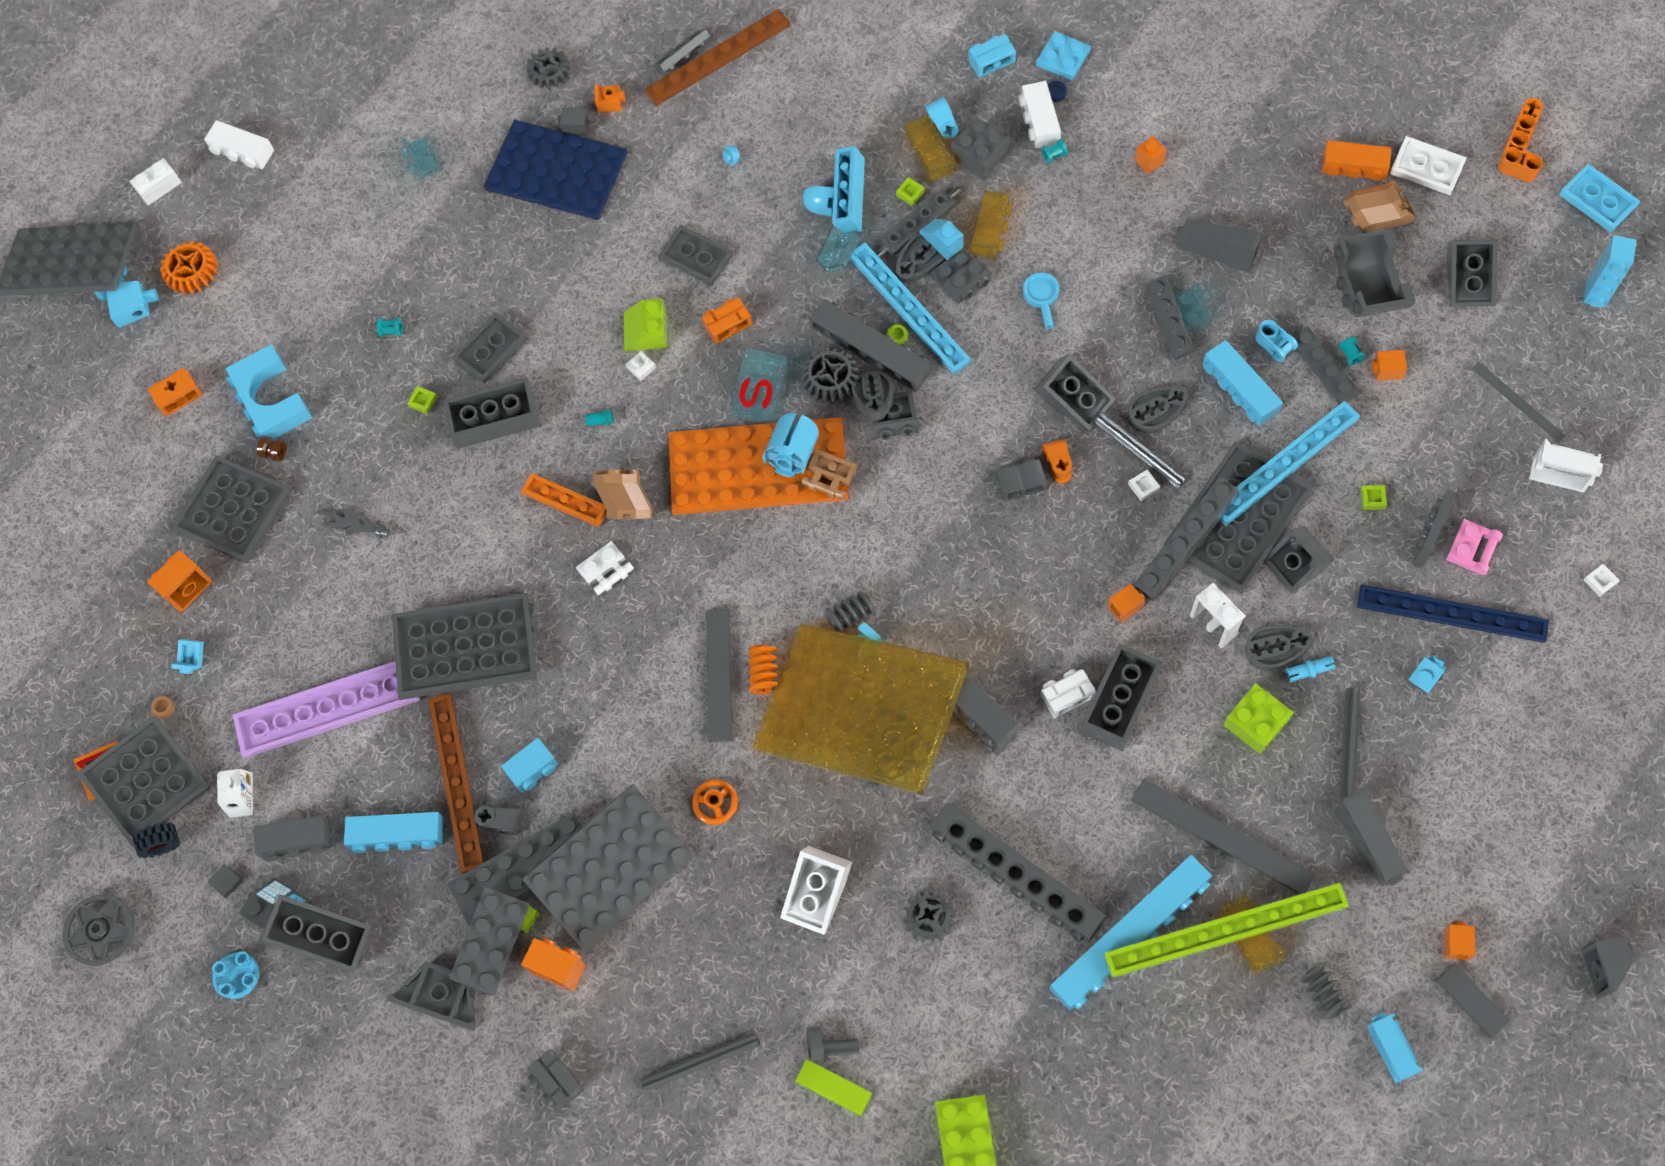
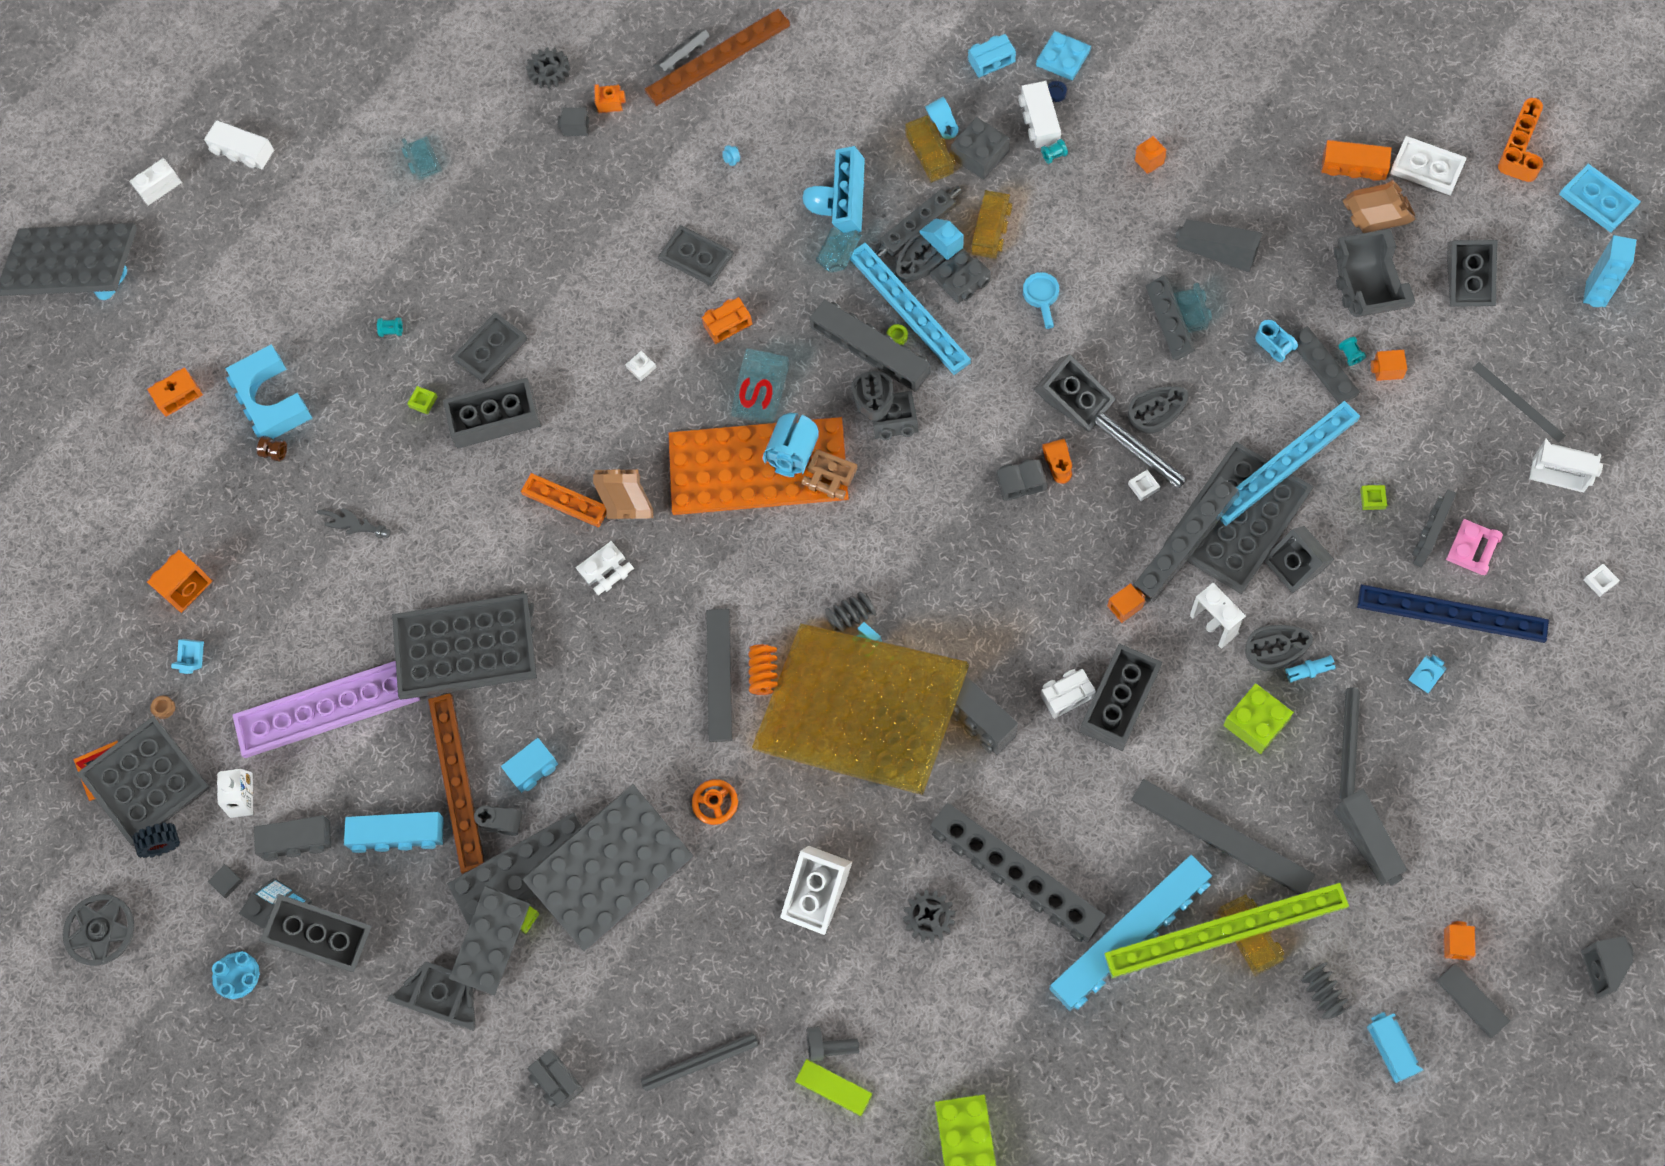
medium azure torso [106,281,159,328] -> none
orange gear [160,240,218,295] -> none
dark grey plate [171,455,292,564] -> none
dark blue plate [484,120,628,220] -> none
orange brick [521,937,586,992] -> none
teal pin [585,409,614,427] -> none
lime slope [624,298,667,351] -> none
dark grey gear [801,347,860,404] -> none
lime plate [896,177,925,207] -> none
medium azure brick [1203,340,1283,426] -> none

